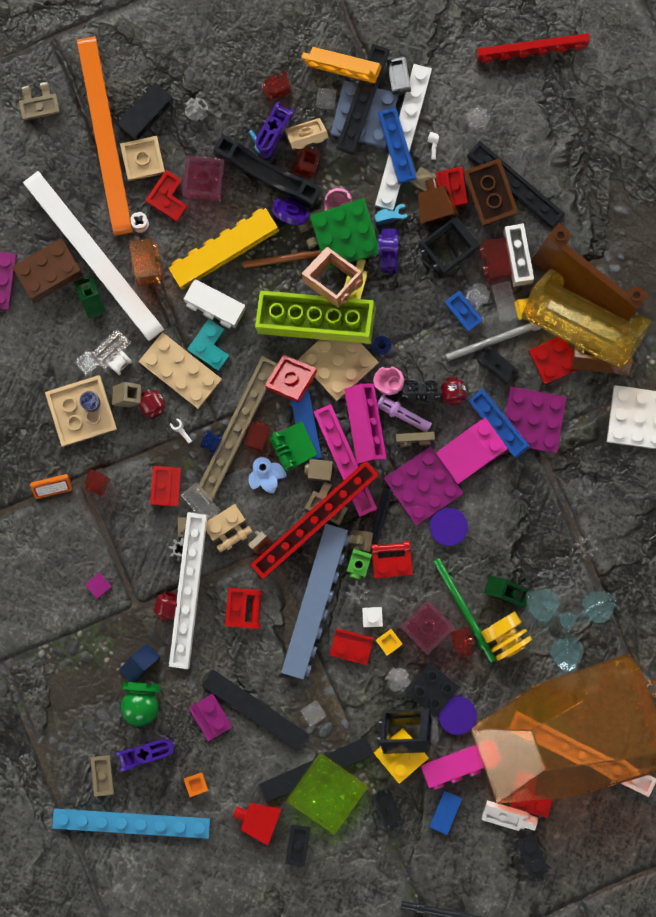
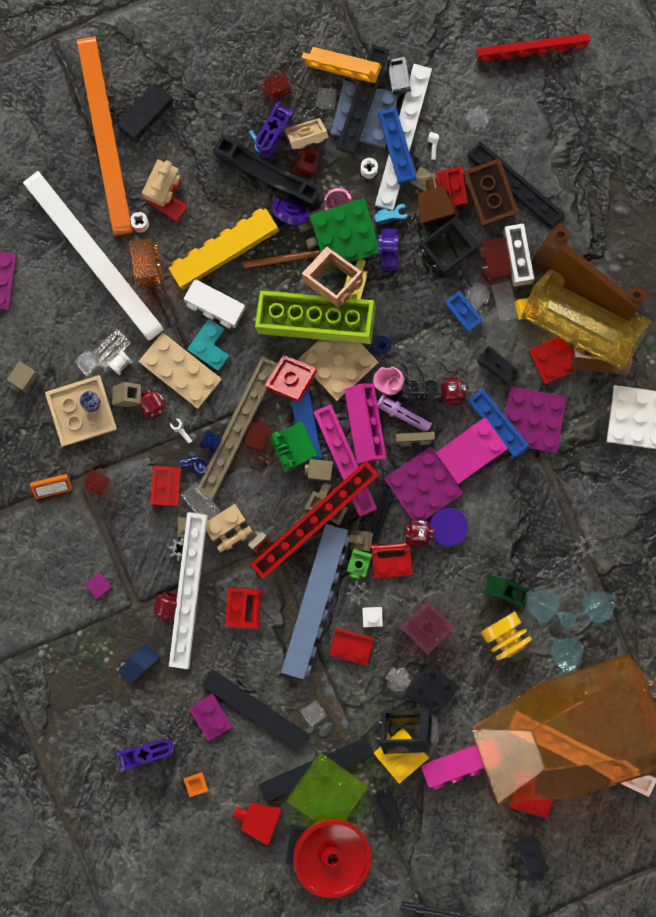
reddish brown brick [12,238,83,303] -> none
dark tan plate [19,82,60,121] -> none
dark azure plate [52,808,210,839] -> none
dark green slope [74,275,106,319] -> none
dark tan plate [90,755,114,797] -> none
tan plate [120,136,165,181] -> none
green tile [120,682,161,727] -> none
clear pink brick [182,156,225,202] -> none
light grey gear [185,97,208,121] -> none
light blue plate [249,457,287,494] -> none
yellow plate [376,629,402,655] -> none
blue tile [429,791,462,835] -> none
green bar [433,558,496,663] -> none
dark purple tile [438,696,477,735] -> none
light grey bar [445,315,554,362] -> none
clear red brick [450,627,474,657] -> none
white hinge [482,800,538,831] -> none
none -> dark tan brick [7,361,38,393]
none -> tan brick [142,160,181,207]
none -> clear blue arm [179,456,207,473]
none -> red dish [293,819,372,898]
none -> white bush [361,158,378,179]
none -> dark red head [406,520,434,546]

